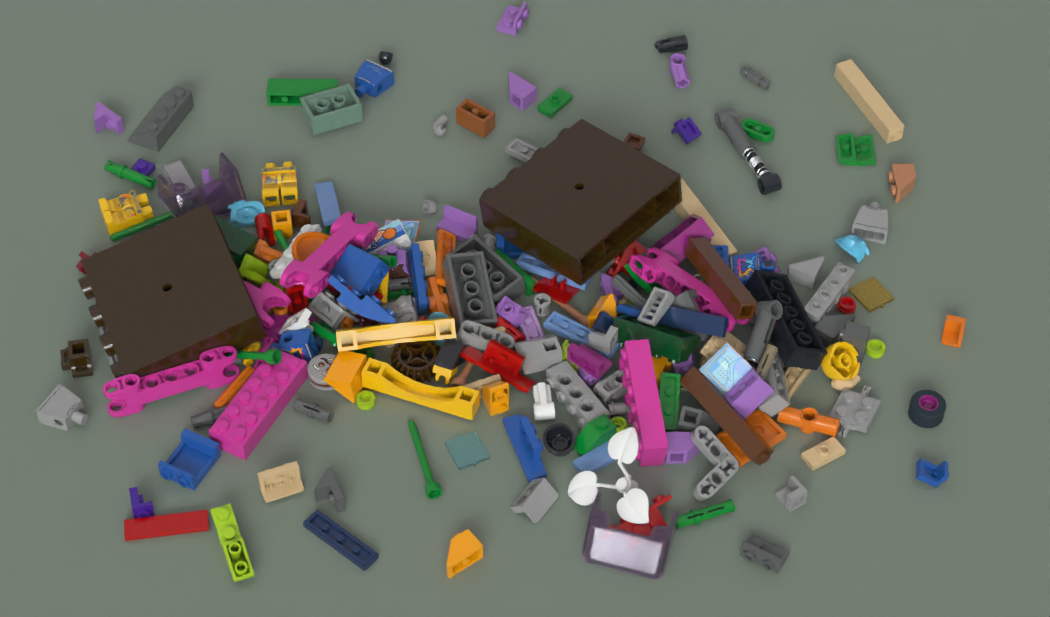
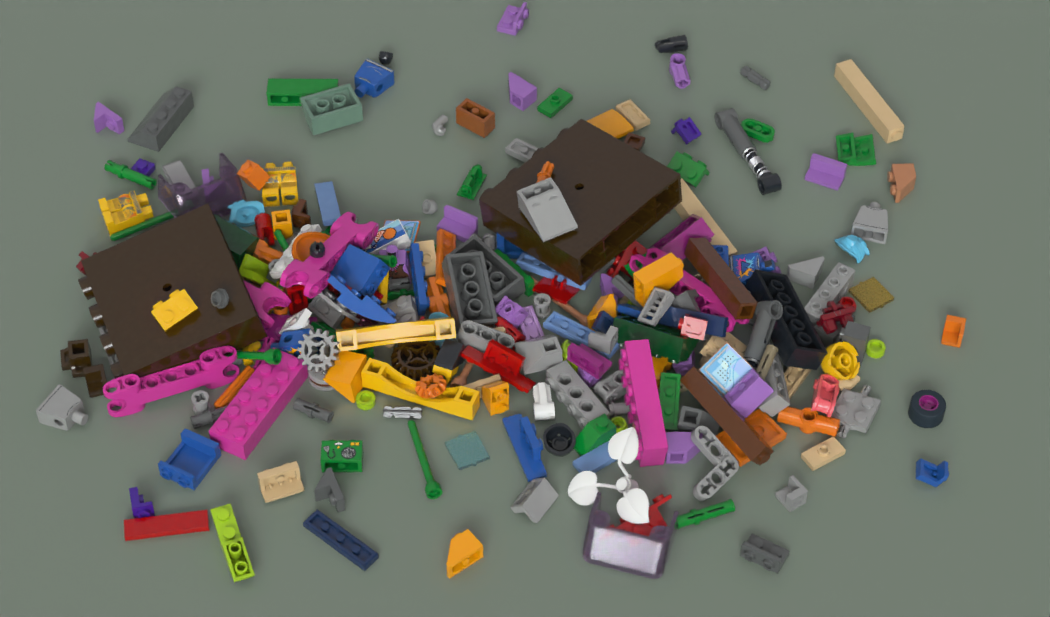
none -> dark brown panel [83,364,109,398]
none -> yellow bracket [151,289,198,332]
none -> light grey bush [191,390,211,415]
none -> dark grey plate [211,288,229,308]
none -> orange brick [237,160,270,191]
none -> light grey gear [297,329,341,372]
none -> black hinge [310,241,325,258]
none -> green brick [320,440,363,472]
none -> axle [383,406,422,419]
none -> orange gear [415,373,447,398]
none -> green hinge [457,164,487,200]
none -> light grey slope [516,177,578,242]
none -> orange axle [536,161,554,183]
none -> light orange slope [587,109,634,139]
none -> tan plate [615,99,650,131]
none -> light orange slope [633,252,684,307]
none -> green bracket [667,151,710,188]
none -> bracket [678,313,708,340]
none -> medium lavender panel [804,153,847,190]
none -> coral piece [811,374,840,417]
none -> dark red hips [816,300,855,334]

